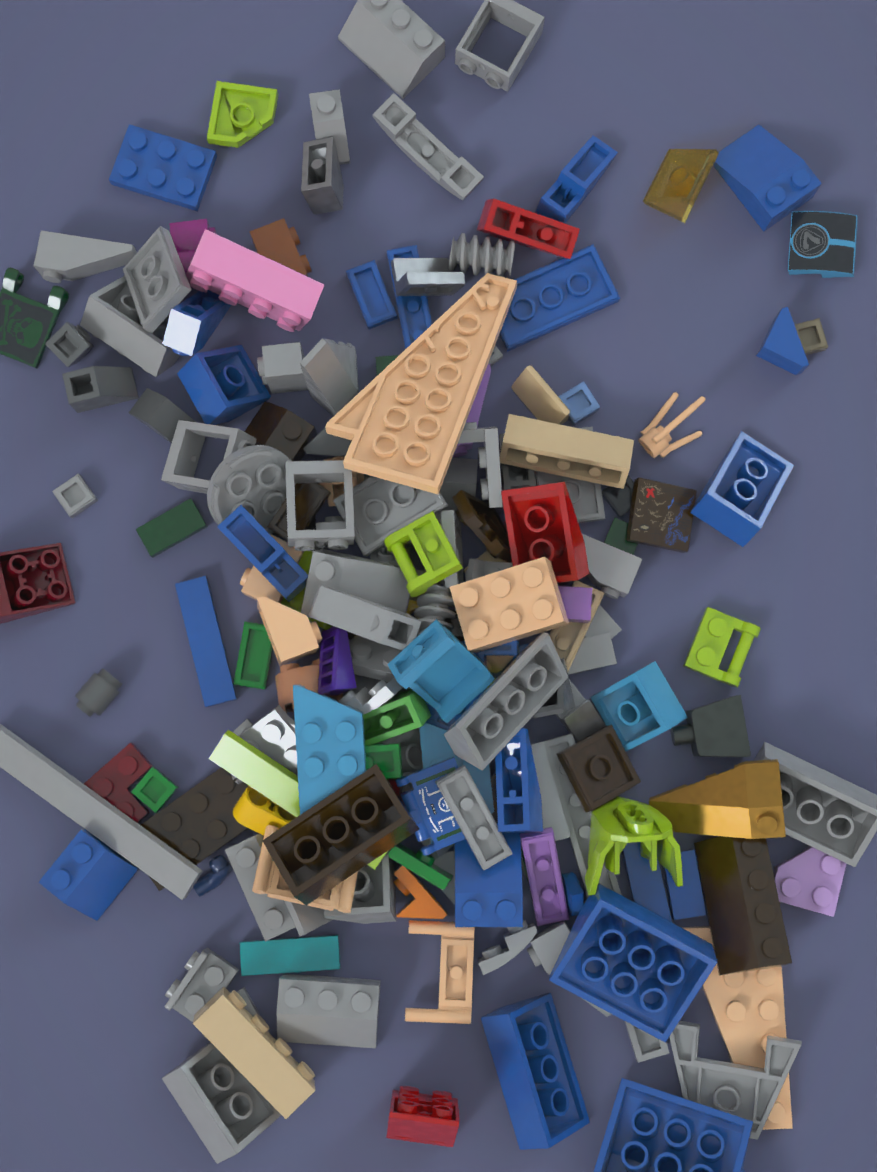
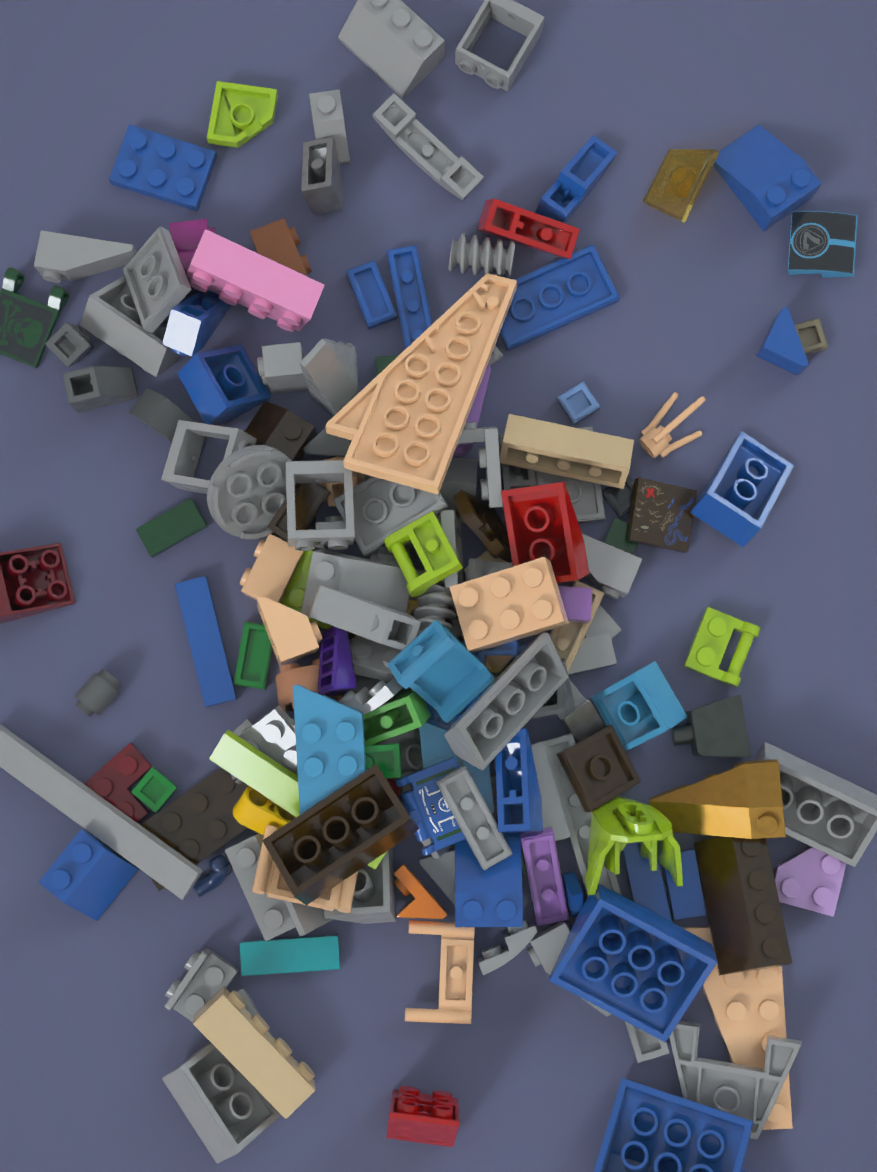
light grey tile [52,474,98,518] -> none
blue slope [217,505,308,602] -> none
light grey slope [277,973,381,1048] -> none
green plate [388,843,453,890] -> none
flat silver panel [391,258,465,296] -> none
blue slope [481,993,590,1150] -> none
tan slope [511,365,570,425] -> none

